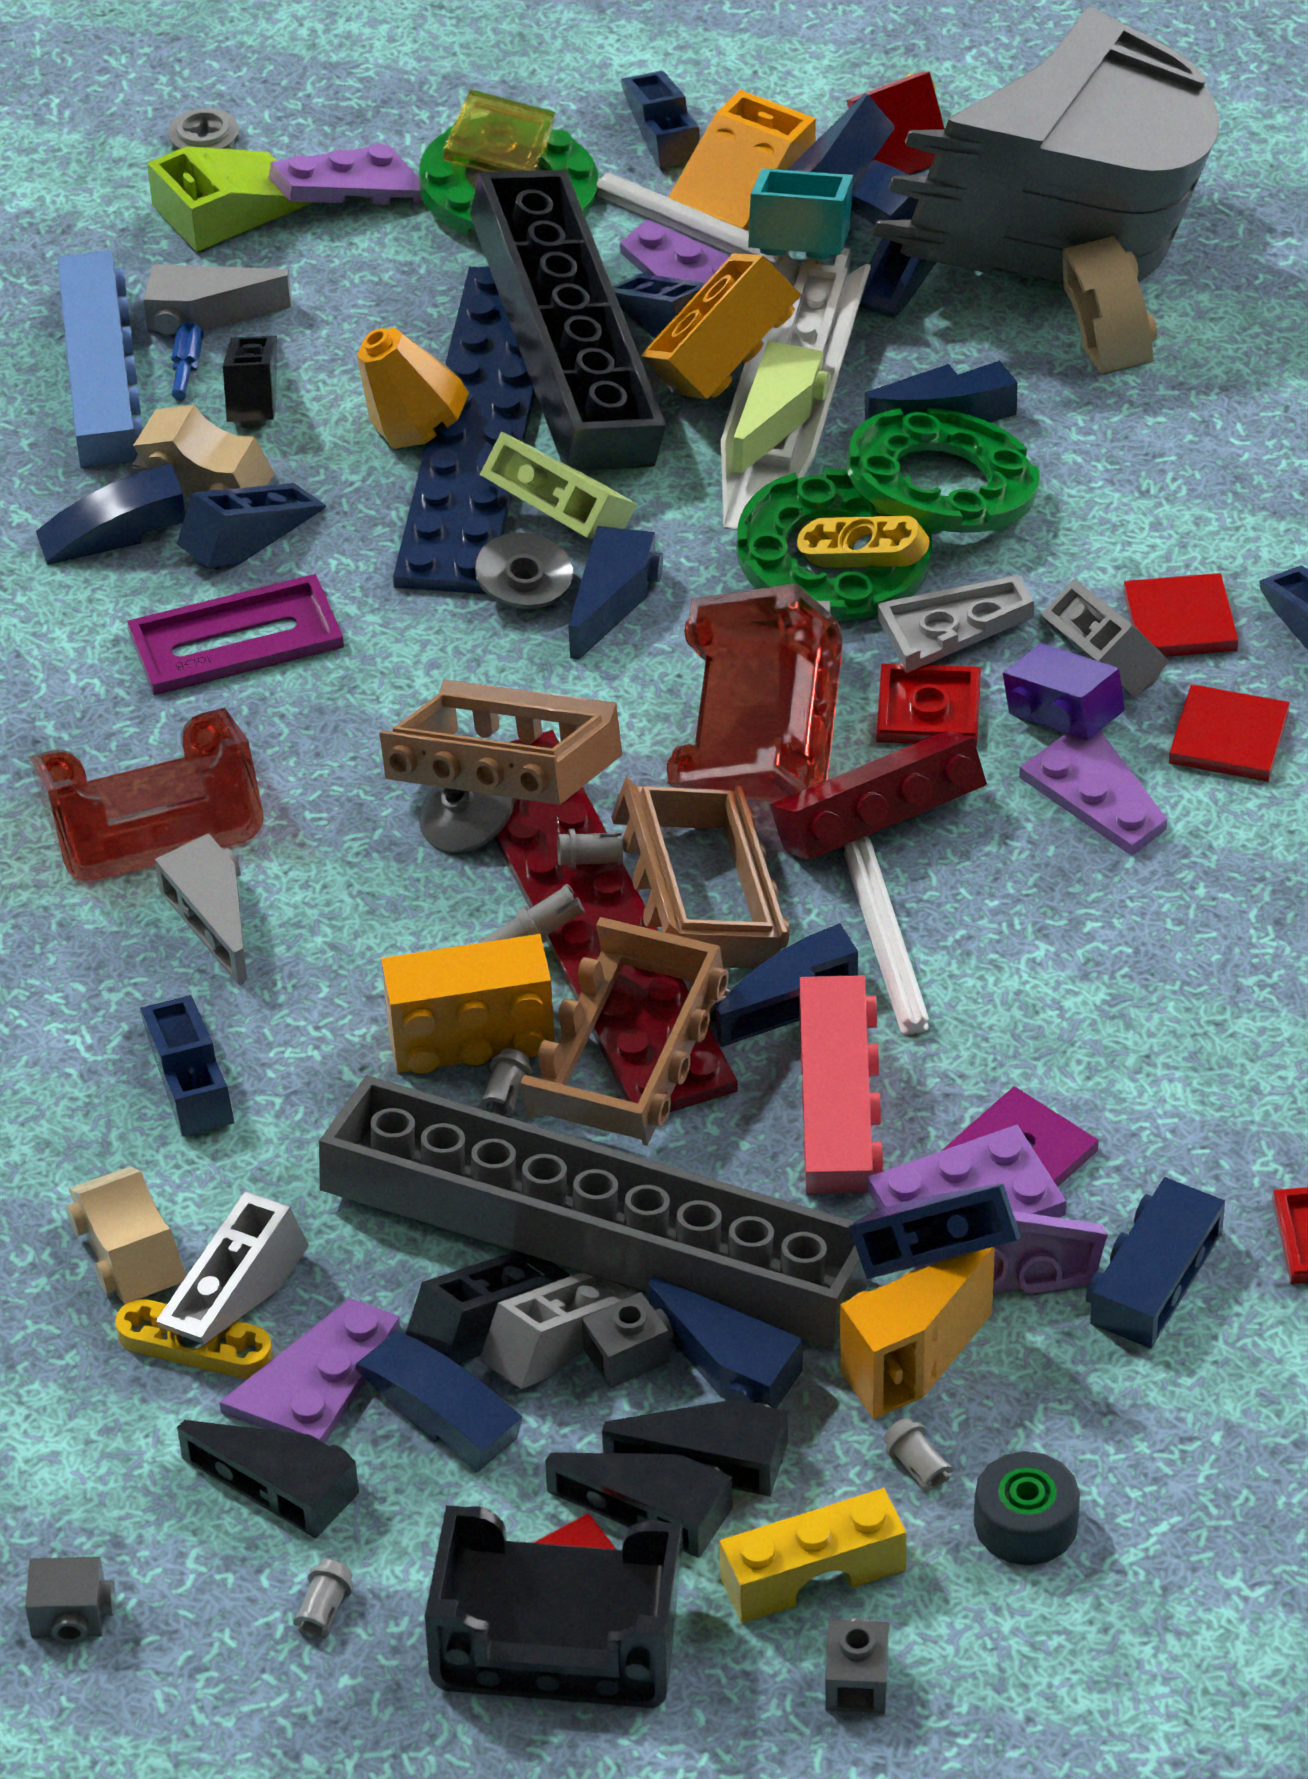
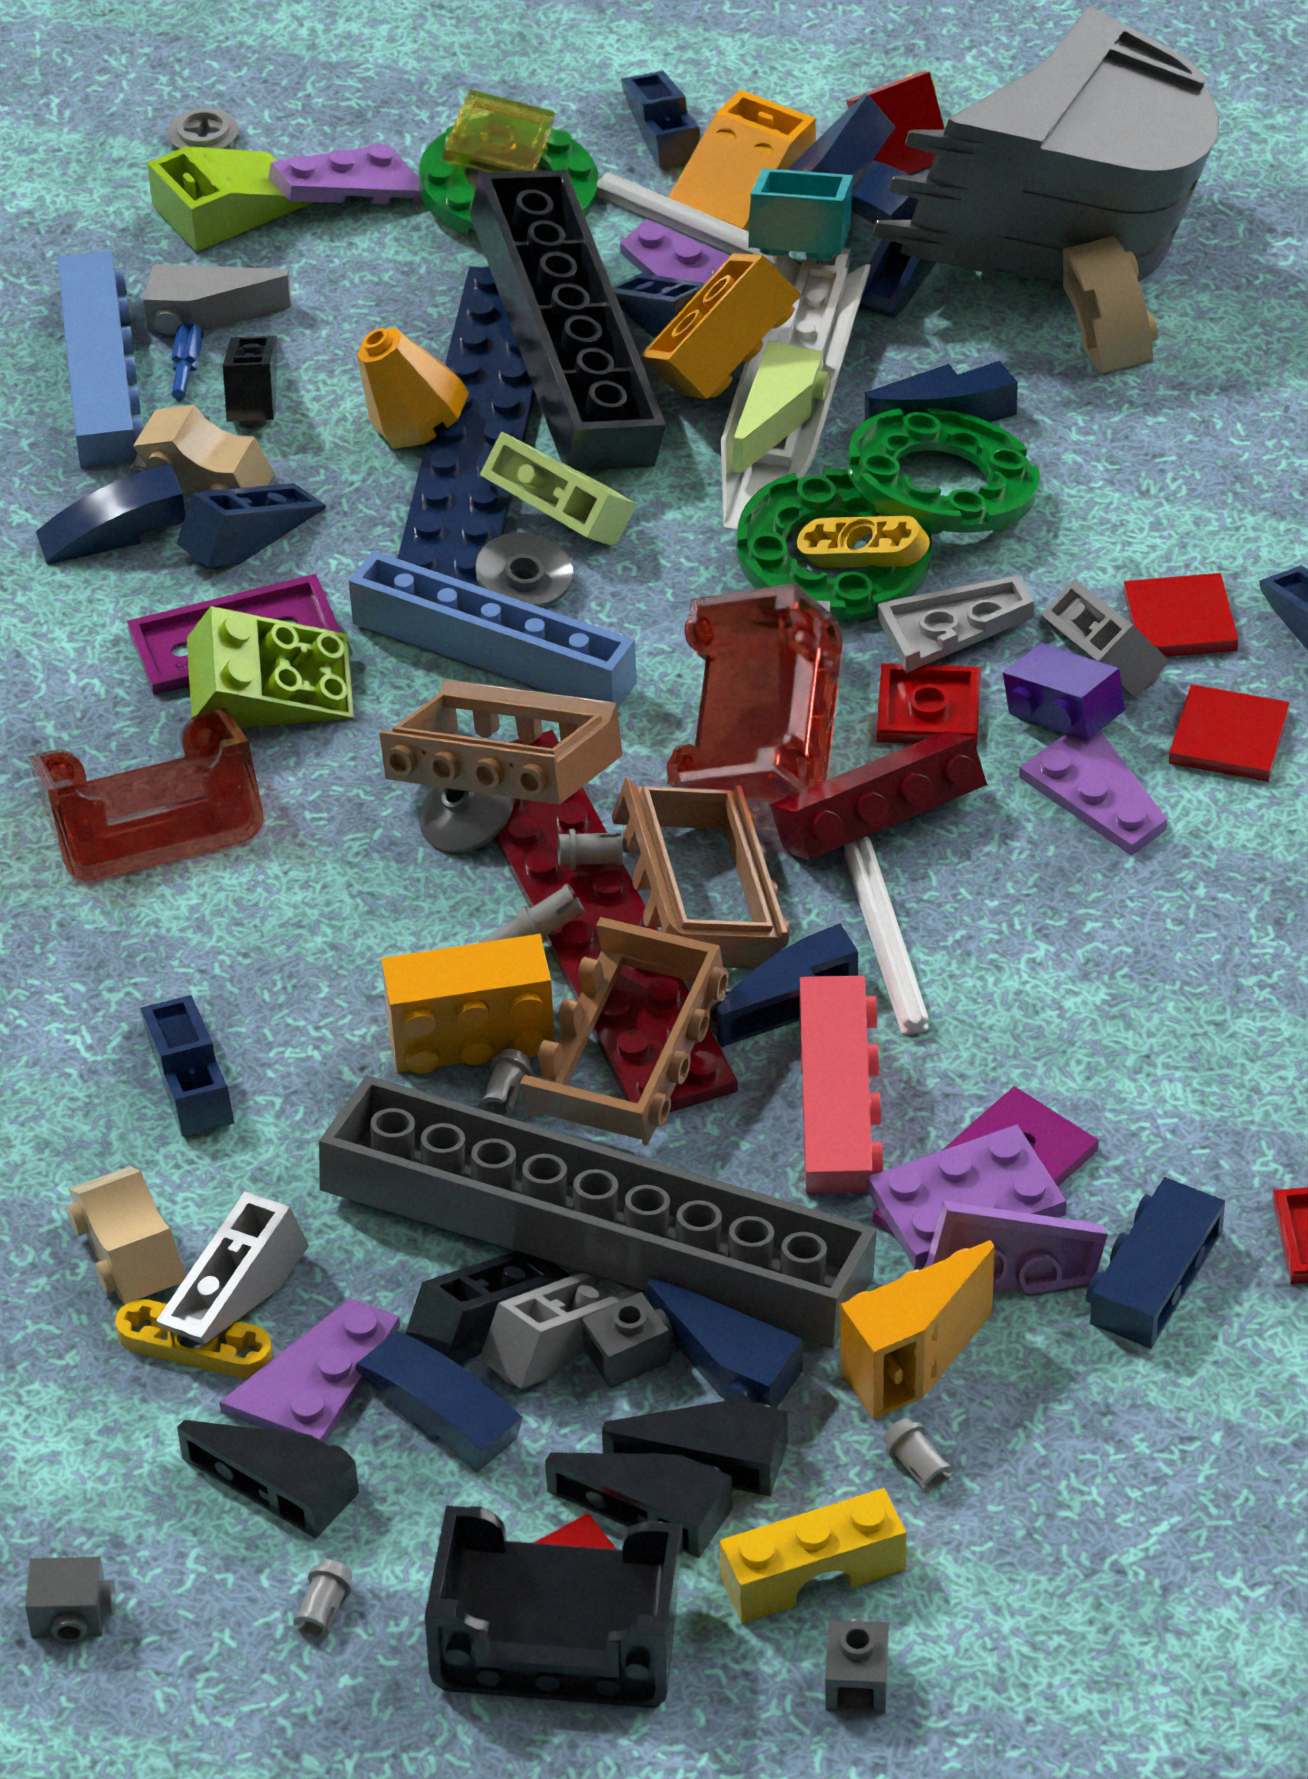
light grey slope [155,833,247,985] -> none
dark blue slope [568,526,663,659] -> none
dark blue slope [849,1183,1021,1279] -> none
black wheel [974,1451,1080,1565] -> none
none -> lime slope [187,606,354,729]
none -> medium blue brick [349,551,637,709]

